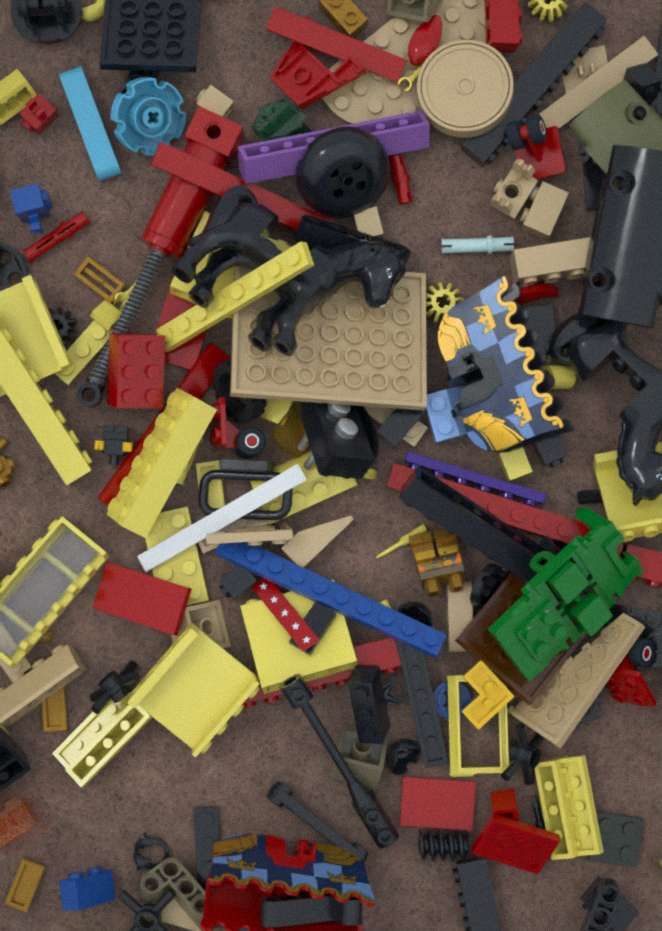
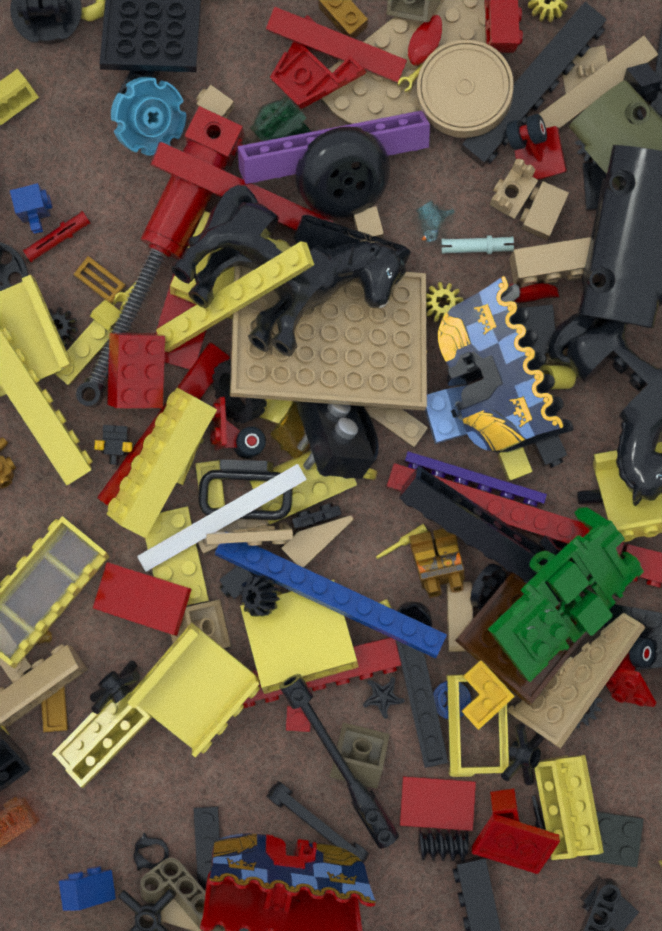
pearl gold tile [4,857,46,913] -> none
red brick [19,93,59,135] -> none
medium azure beam [59,66,122,182] -> none
red sticker [251,578,319,652] -> none
black beam [260,892,362,928] -> none
black tile [289,601,337,656] -> none
black brick [348,665,390,744] -> none
black tile [377,408,426,448] -> none
black hair [386,738,421,775] -> none
red pin [389,154,414,205] -> none
none -> black gear [239,575,280,617]
none -> red plate [286,706,310,732]
none -> black wing [292,503,342,530]
none -> clear light blue animal [416,200,455,242]

